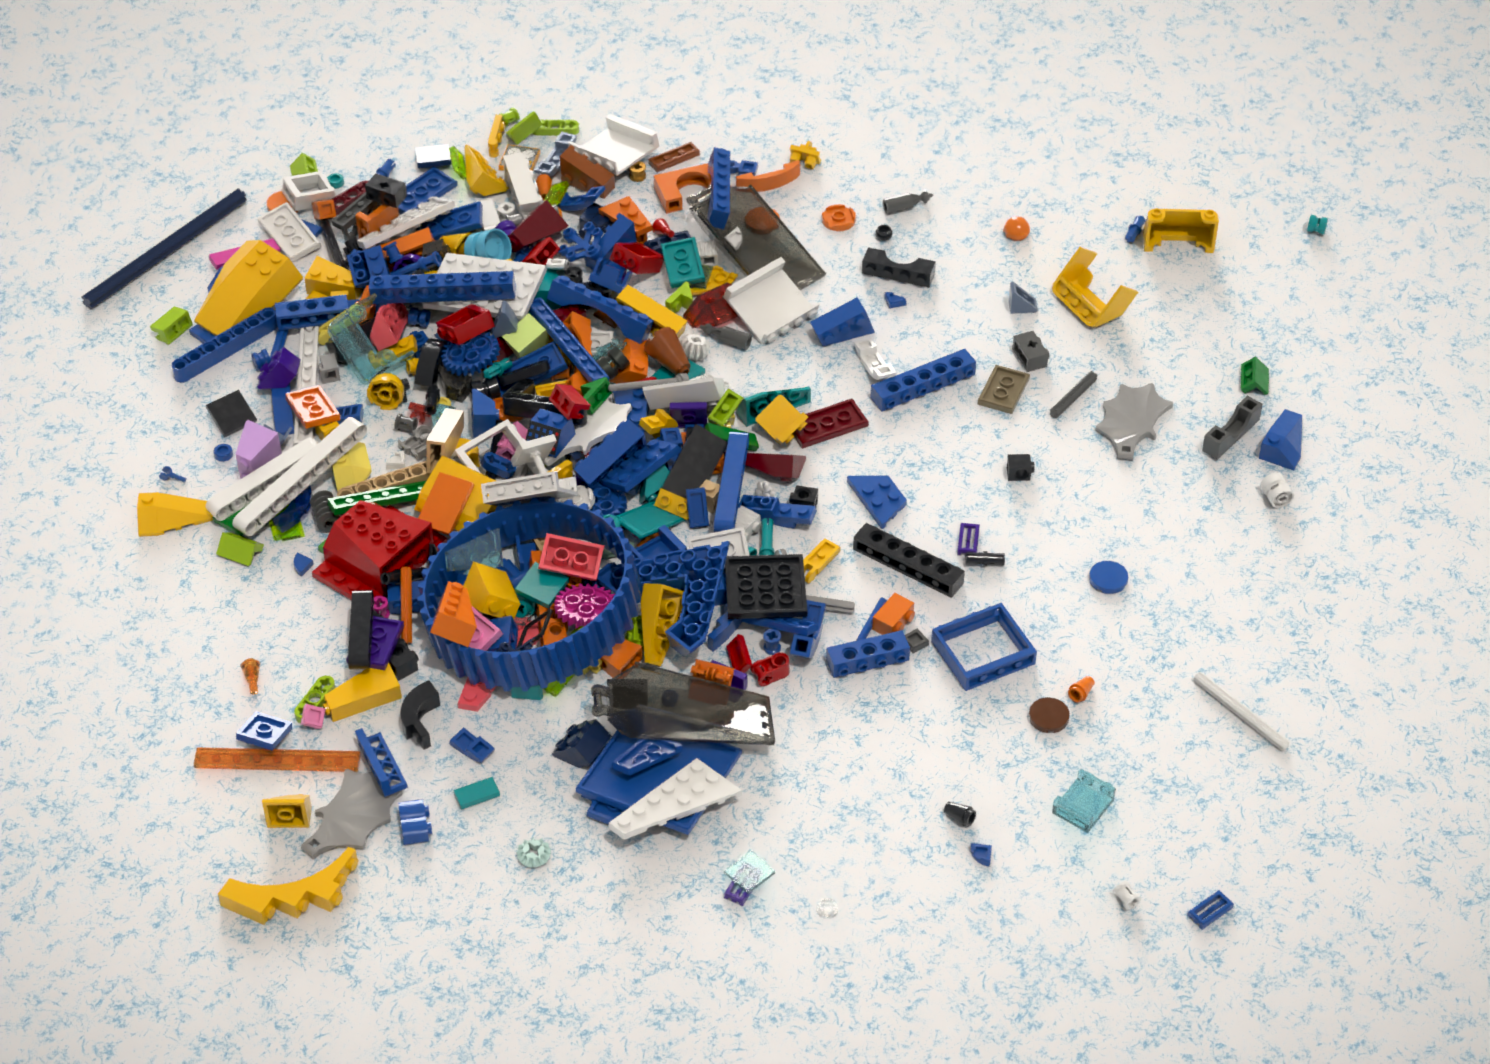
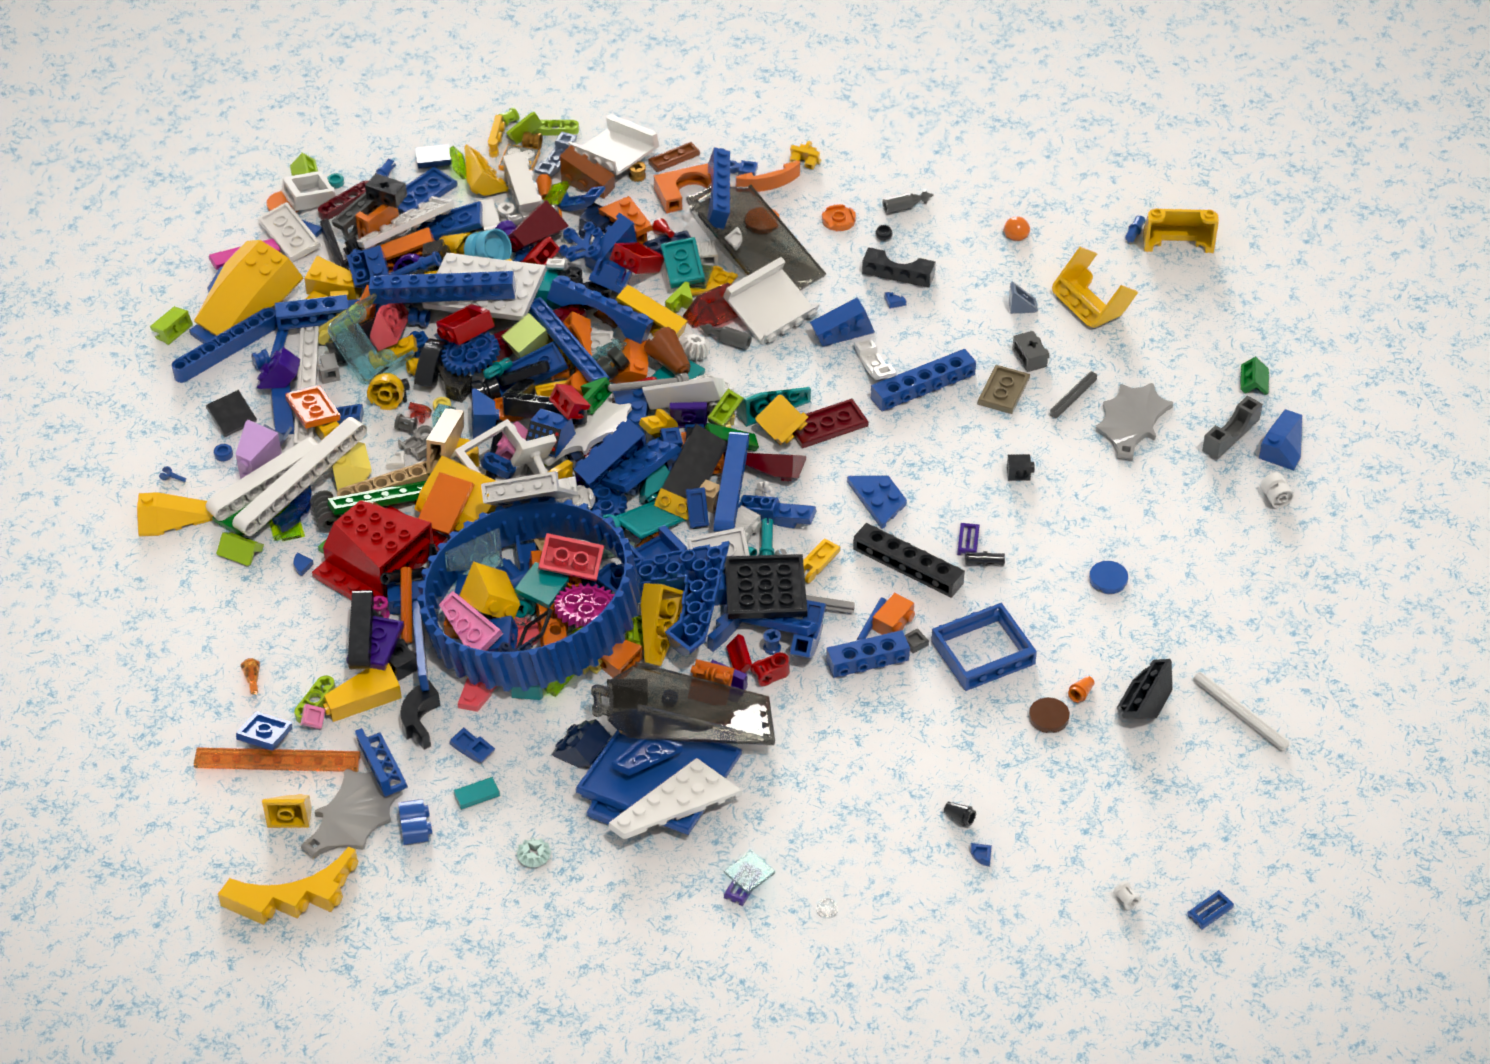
dark blue axle [81,188,247,309] -> none
orange panel [312,199,336,220] -> none
blue bush [382,241,403,264] -> none
black pin [424,385,440,415] -> none
orange wedge [430,581,477,647] -> none
sand blue slope [491,300,518,338] -> none
black brick [789,485,818,507] -> none
clear light blue panel [1052,769,1116,833] -> none
teal wheel [1307,215,1328,235] -> none
none -> tile [412,601,429,691]
none -> pearl gold wheel [522,131,543,149]
none -> black wedge [1117,659,1173,719]

